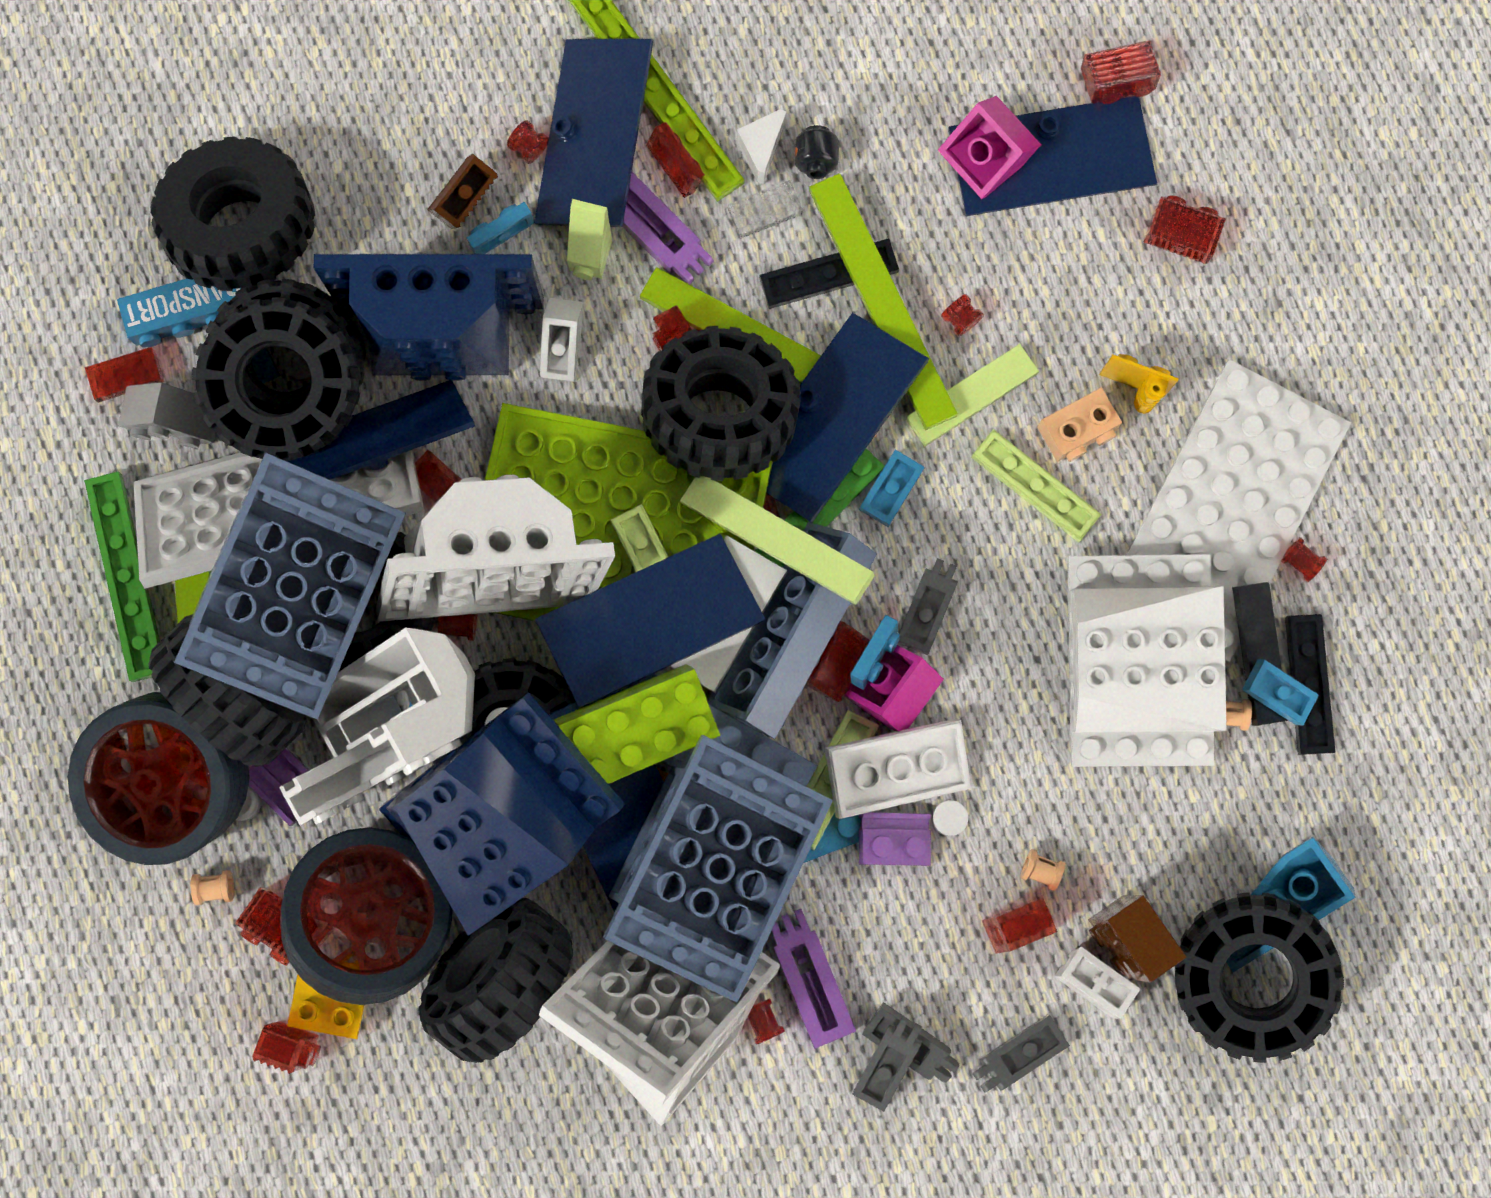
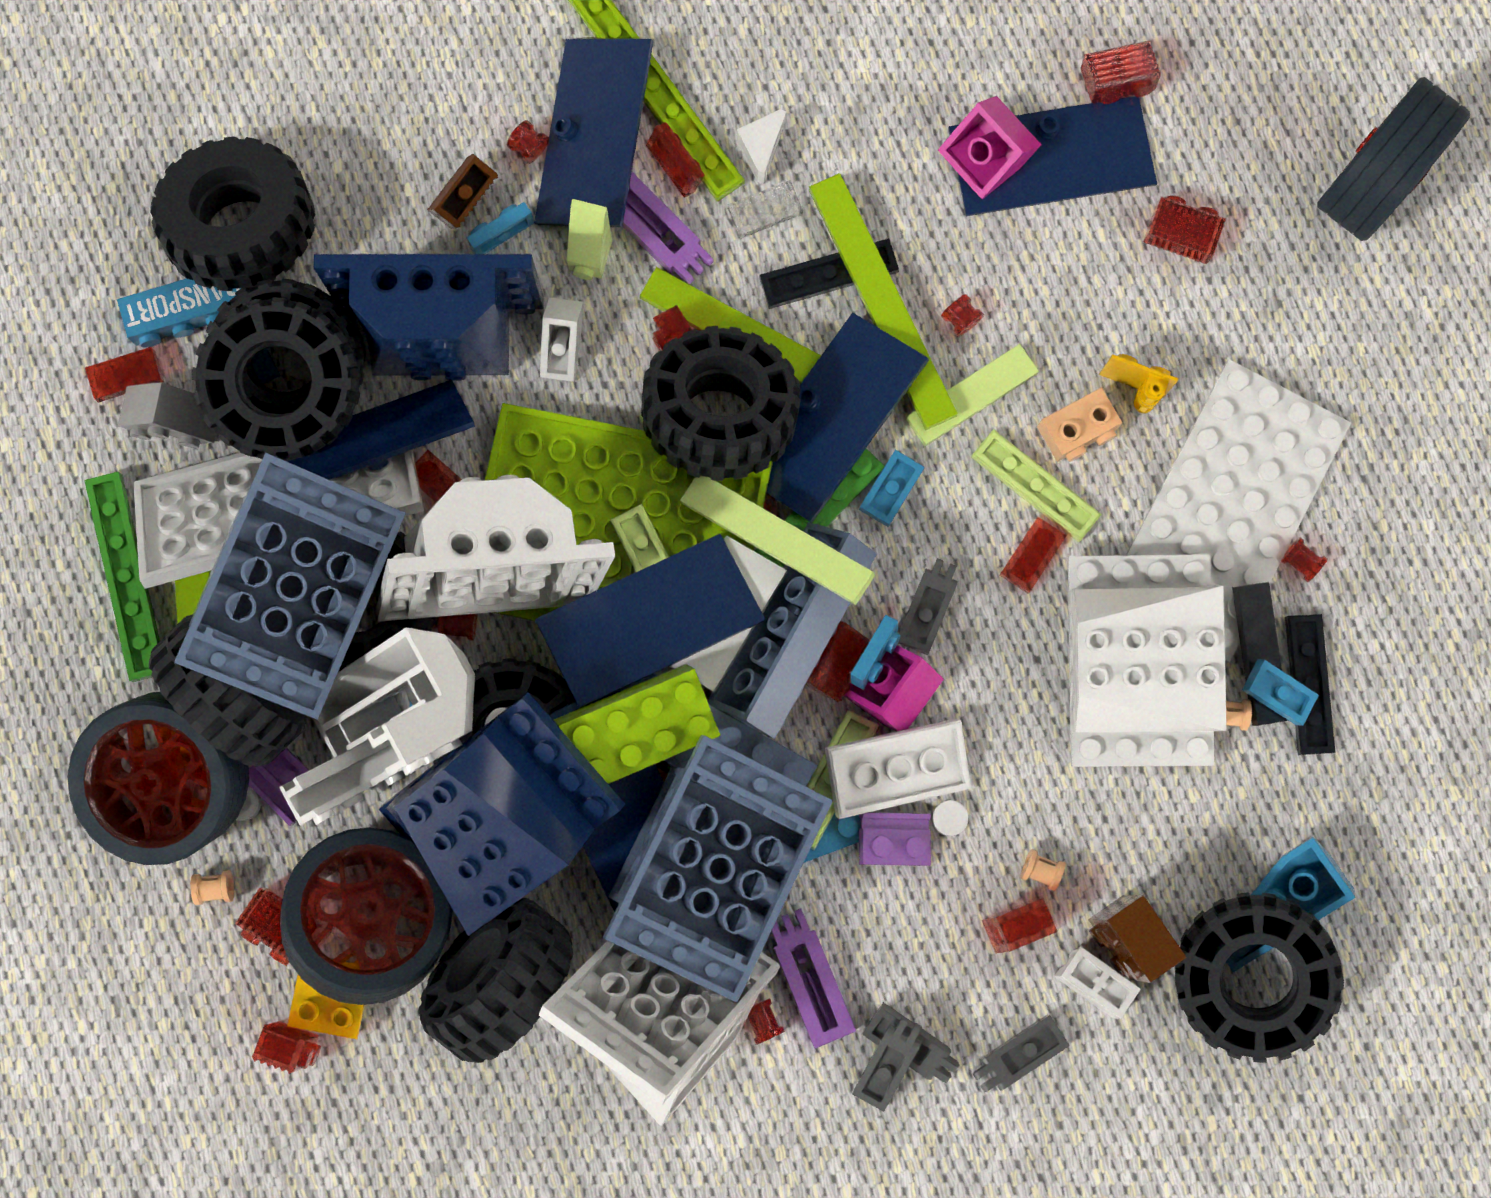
black head [795,125,839,179] -> none
none -> clear red plate [999,517,1067,594]
none -> black wheel [1317,77,1470,241]

